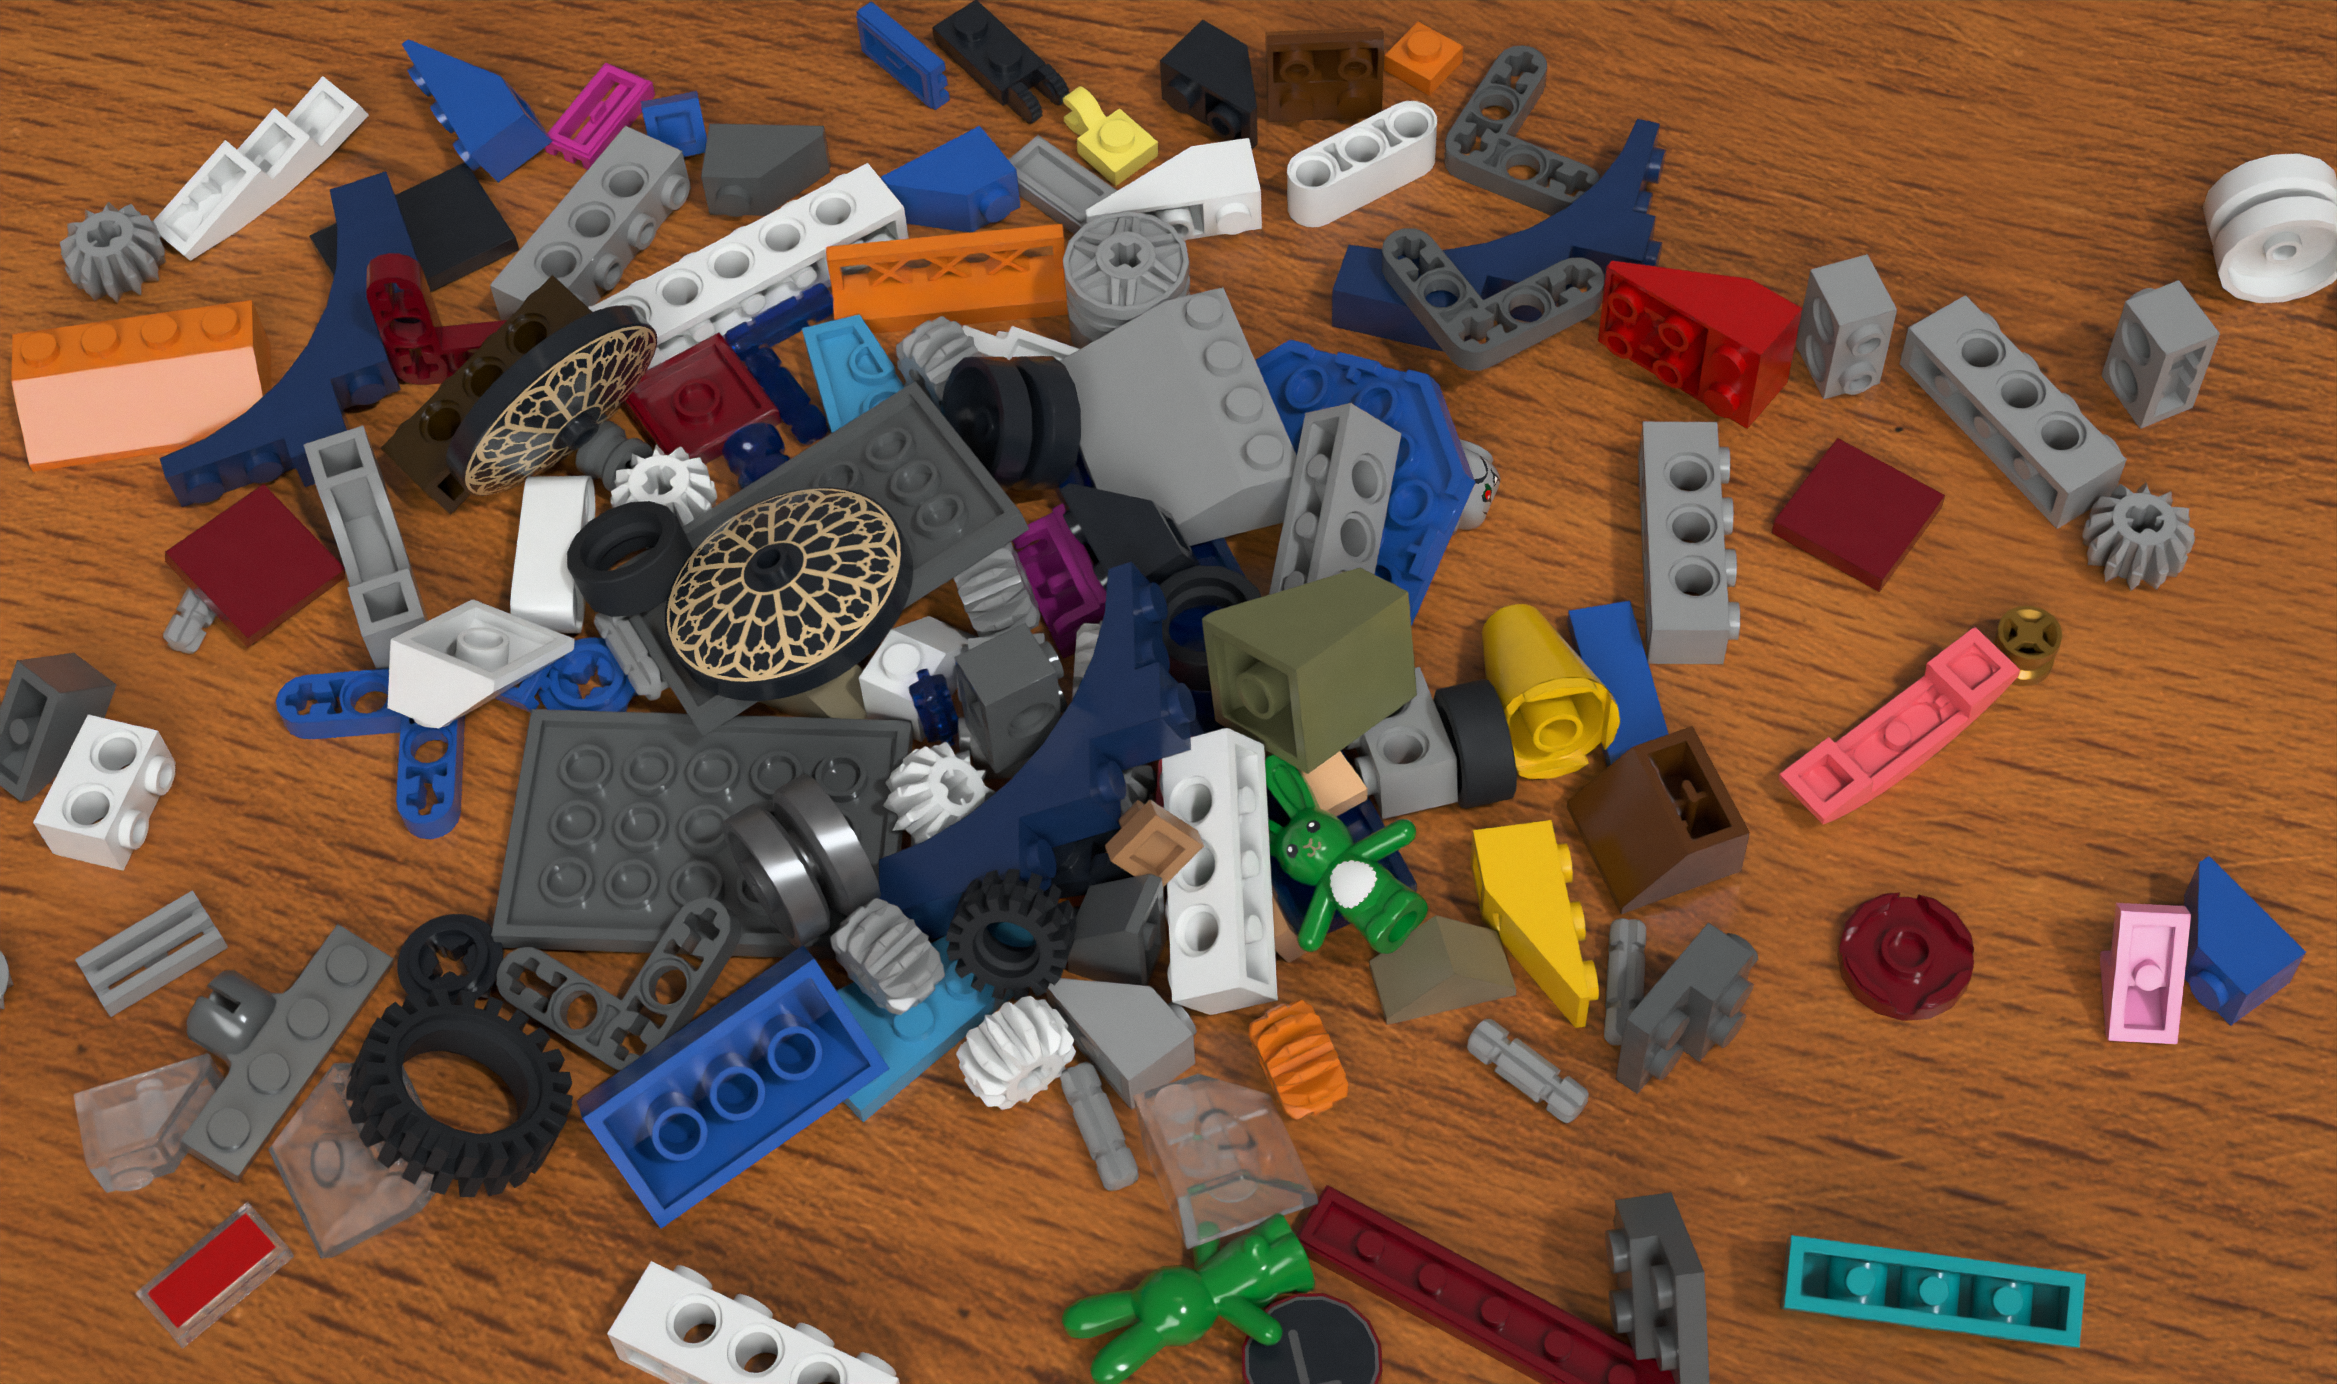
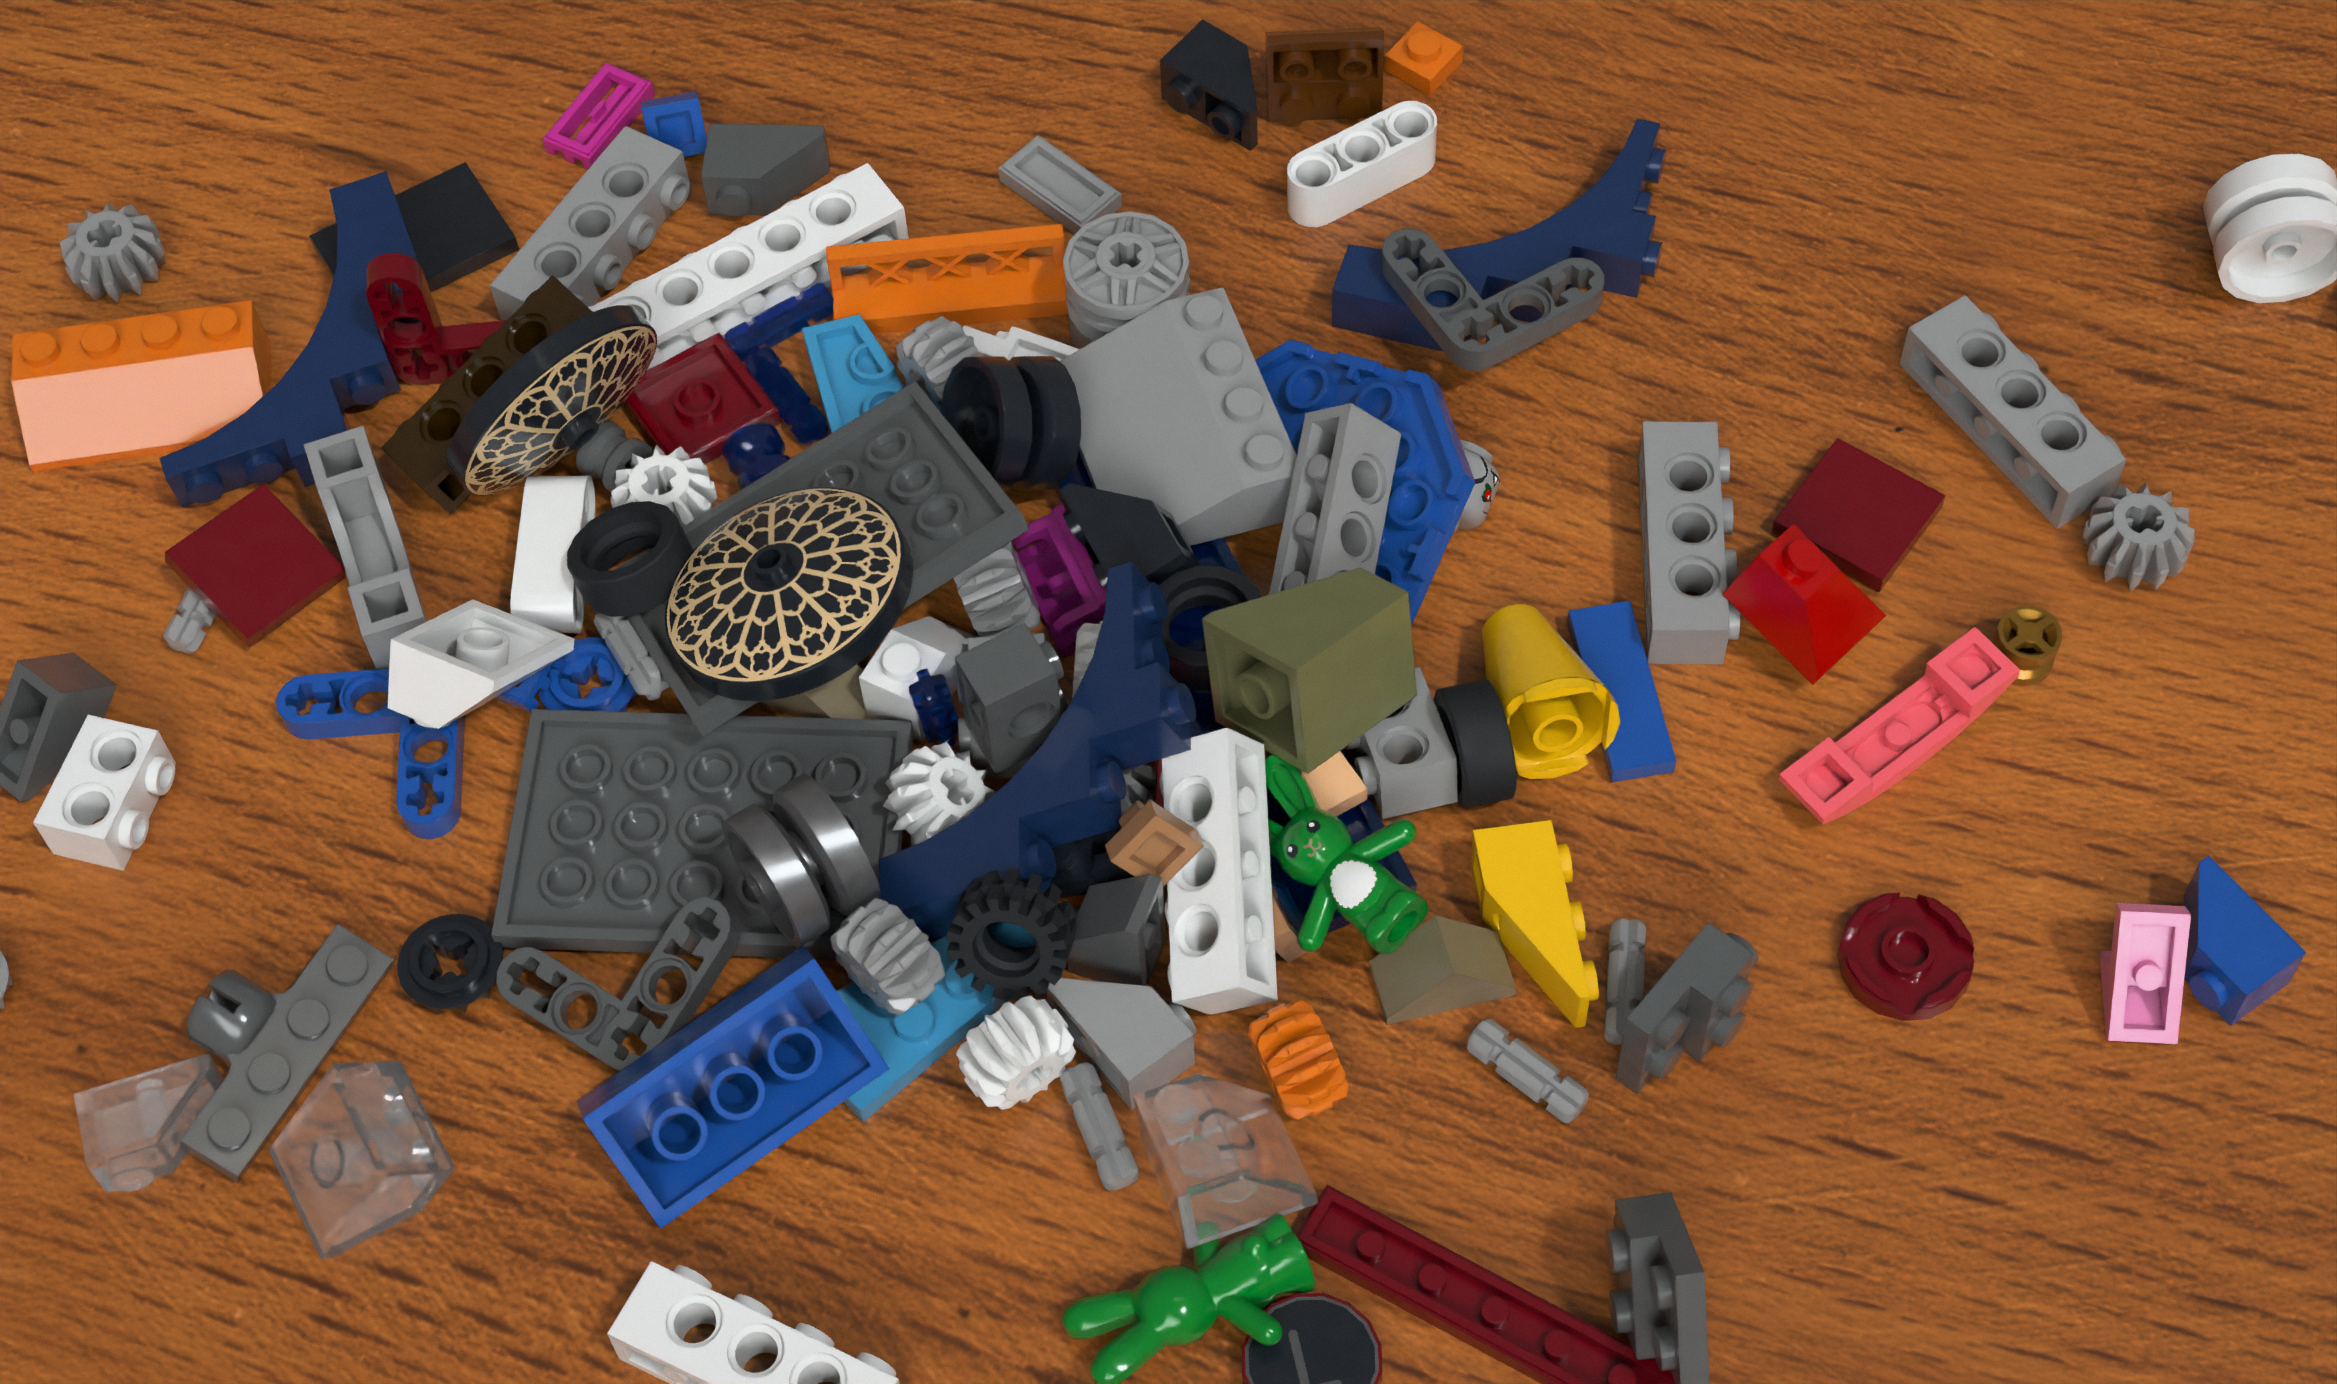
light grey tile [75,890,228,1017] -> none
tile [135,1201,294,1349] -> none
white slope [153,76,369,261] -> none
black tyre [346,989,573,1197] -> none
blue slope [402,39,552,183] -> none
blue tile [856,1,950,110] -> none
blue slope [881,126,1021,233] -> none
black hinge [932,0,1070,124] -> none
light yellow plate [1063,86,1158,187] -> none
white slope [1085,138,1262,241] -> none
dark grey beam [1444,45,1601,216] -> none
reddish brown slope [1567,726,1750,914] -> none
red slope [1598,261,1802,429] -> none
teal brick [1780,1235,2086,1348] -> none
light grey brick [1795,254,1897,399] -> none
light grey brick [2101,280,2220,429] -> none
none -> red slope [1722,524,1886,685]

